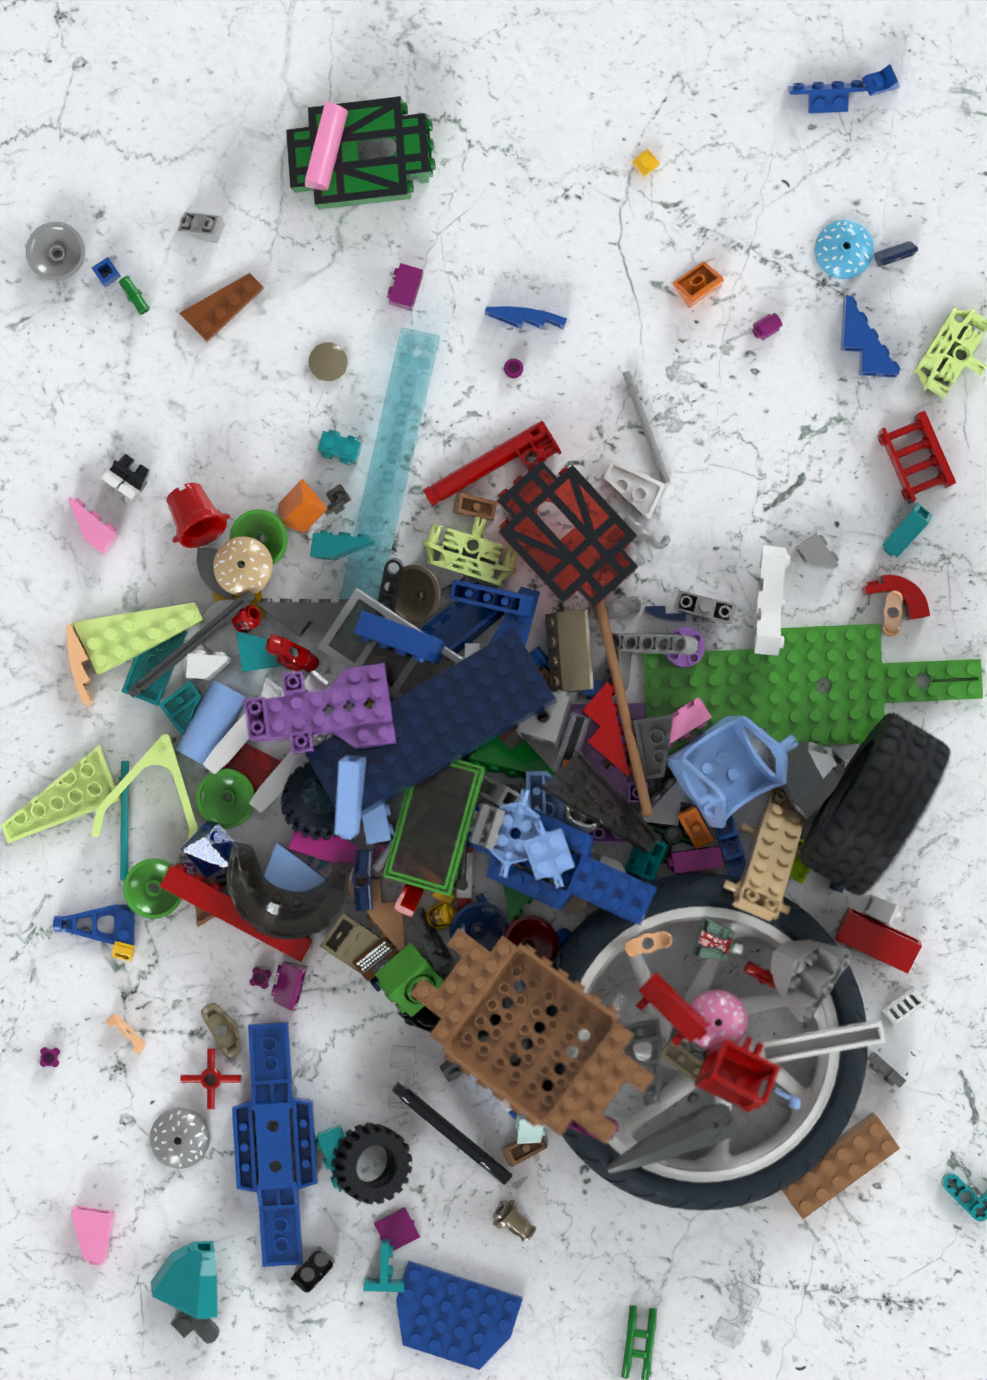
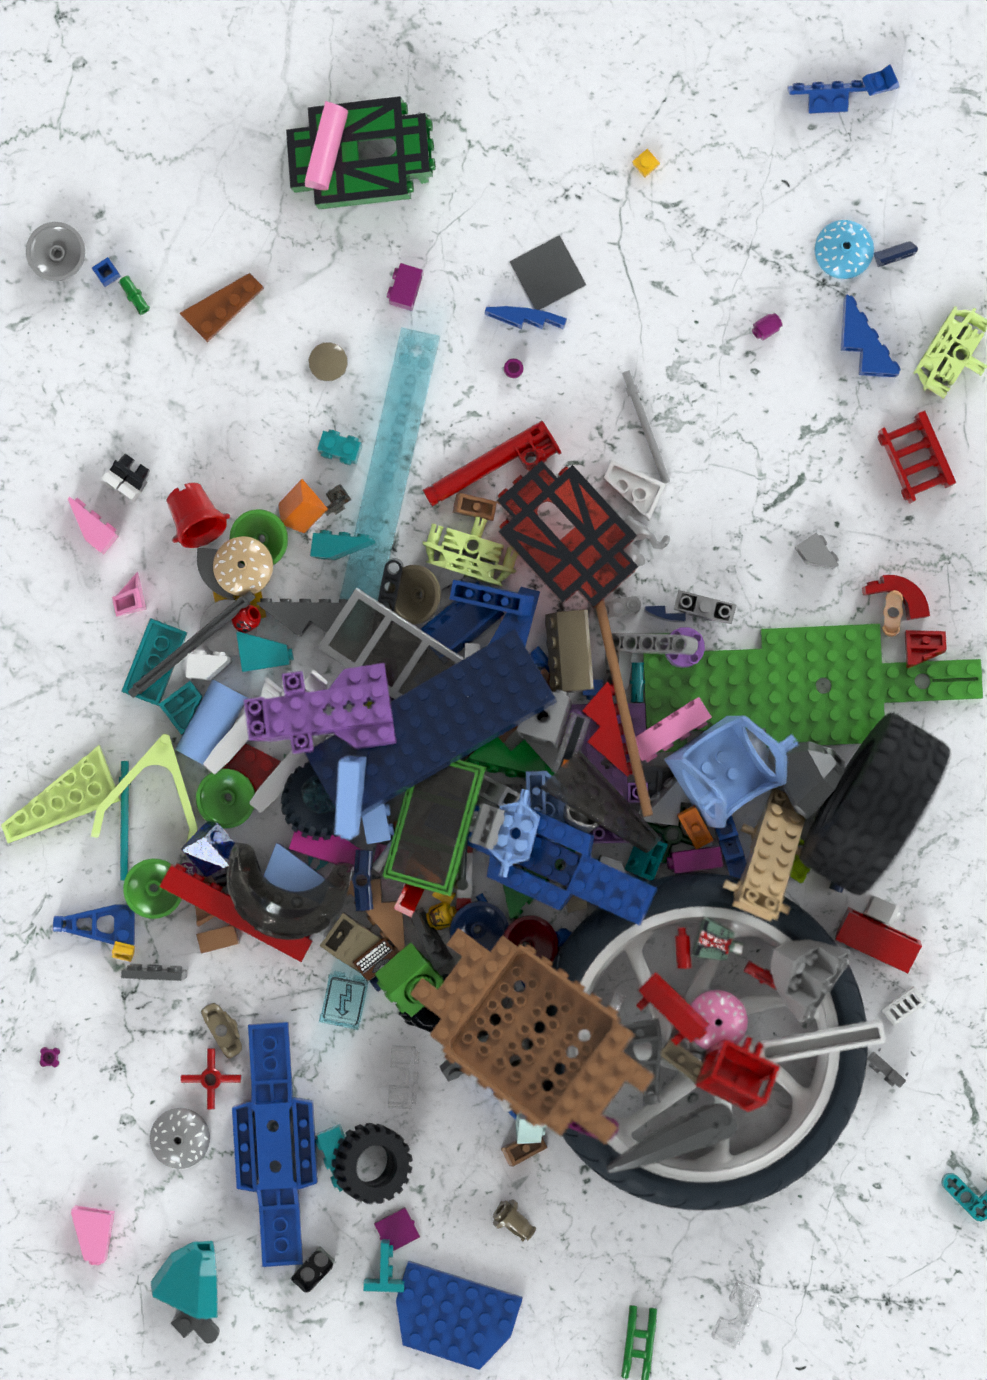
light nougat slope [67,624,95,706] -> none
yellowish green wing [72,603,204,675] -> none
light nougat piece [106,1014,146,1054] -> none
light grey slope [178,212,225,243] -> none
magenta plate [249,967,272,989] -> none
red piece [266,634,319,673] -> none
magenta slope [271,961,307,1011] -> none
blue wedge [354,610,446,664] -> none
black piece [391,1081,512,1185] -> none
light blue plate [523,820,575,888] -> none
light nougat piece [624,931,673,957] -> none
dark grey wing [633,713,674,780] -> none
orange slope [672,261,724,308] -> none
white brick [754,545,790,656] -> none
light blue hand [774,1088,801,1109] -> none
medium nougat brick [782,1112,900,1219] -> none
teal slope [882,502,933,558] -> none
none -> bright pink slope [112,572,147,616]
none -> dark grey plate [121,964,187,981]
none -> medium nougat slope [196,925,240,954]
none -> clear light blue panel [319,971,369,1030]
none -> dark grey sticker [510,235,586,310]
none -> teal pin [630,662,645,702]
none -> red cylinder [675,927,692,969]
none -> red wing [905,630,947,668]

